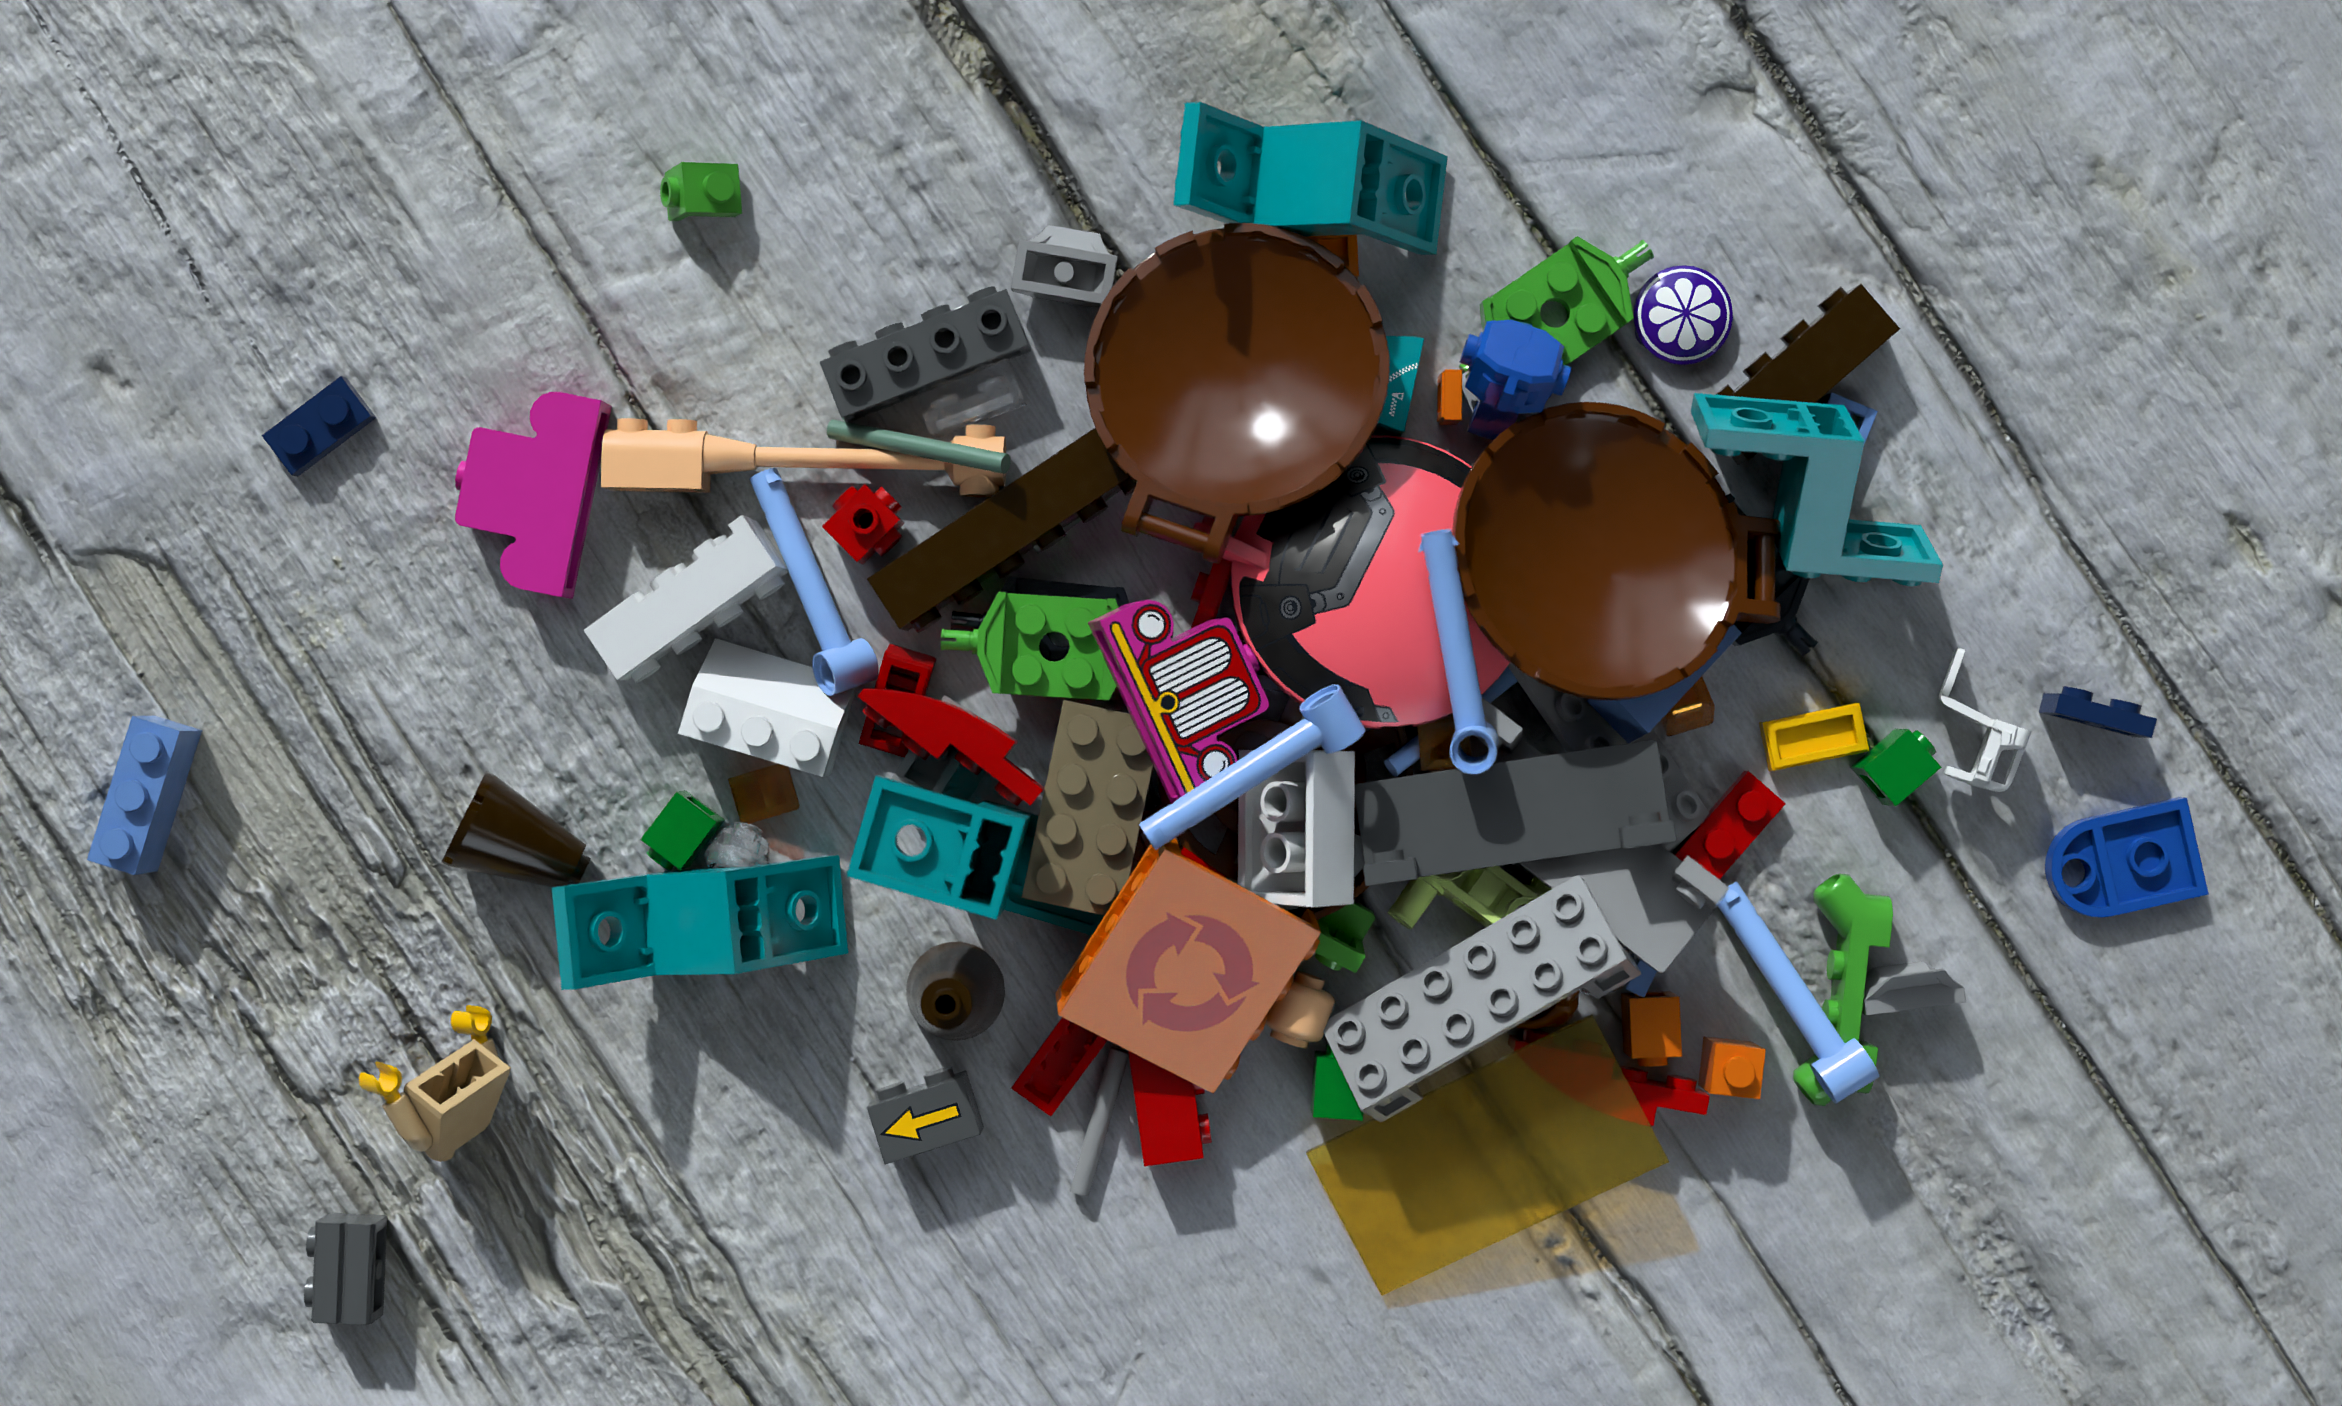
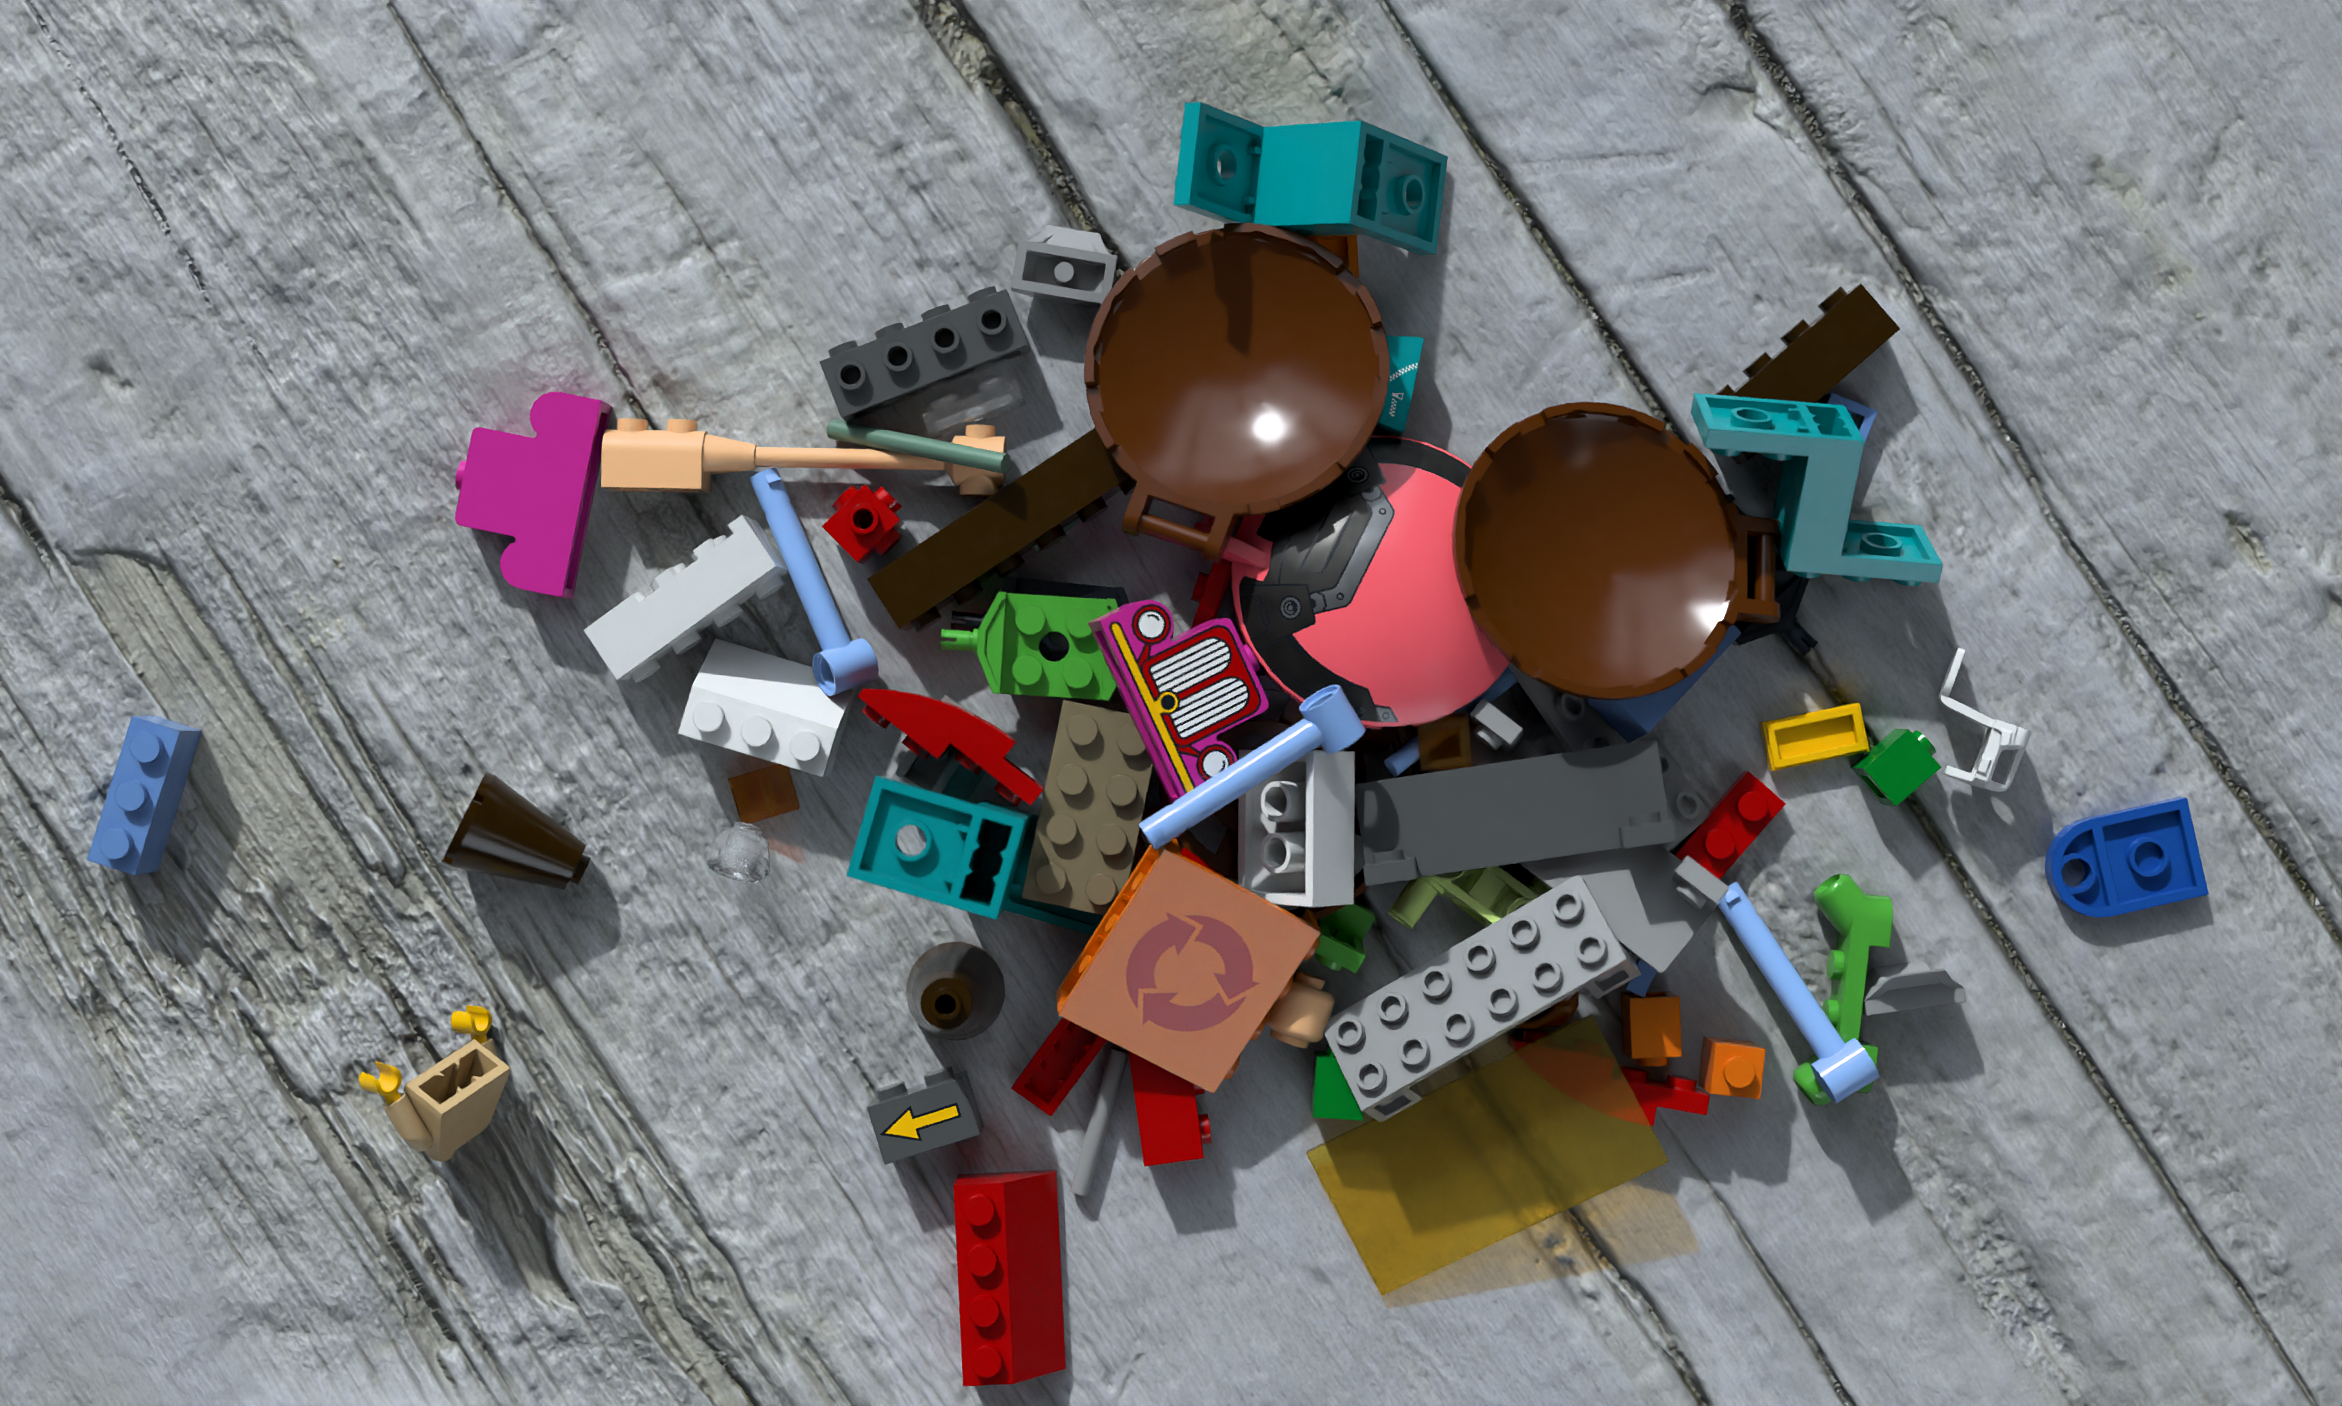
dark blue plate [261,376,377,477] -> none
dark grey brick [304,1213,387,1325] -> none
teal bracket [552,855,849,990] -> none
green brick [640,790,725,870] -> none
bright green bracket [660,162,742,221] -> none
red slope [858,644,936,758] -> none
light blue piece [1418,529,1499,774] -> none
orange tile [1437,369,1462,425] -> none
bright green plate [1459,236,1654,379] -> none
blue piece [1459,320,1571,440] -> none
dish [1633,265,1733,365] -> none
clear orange slope [1661,676,1715,736] -> none
dark blue plate [2039,686,2157,738] -> none
none -> red slope [953,1170,1066,1387]

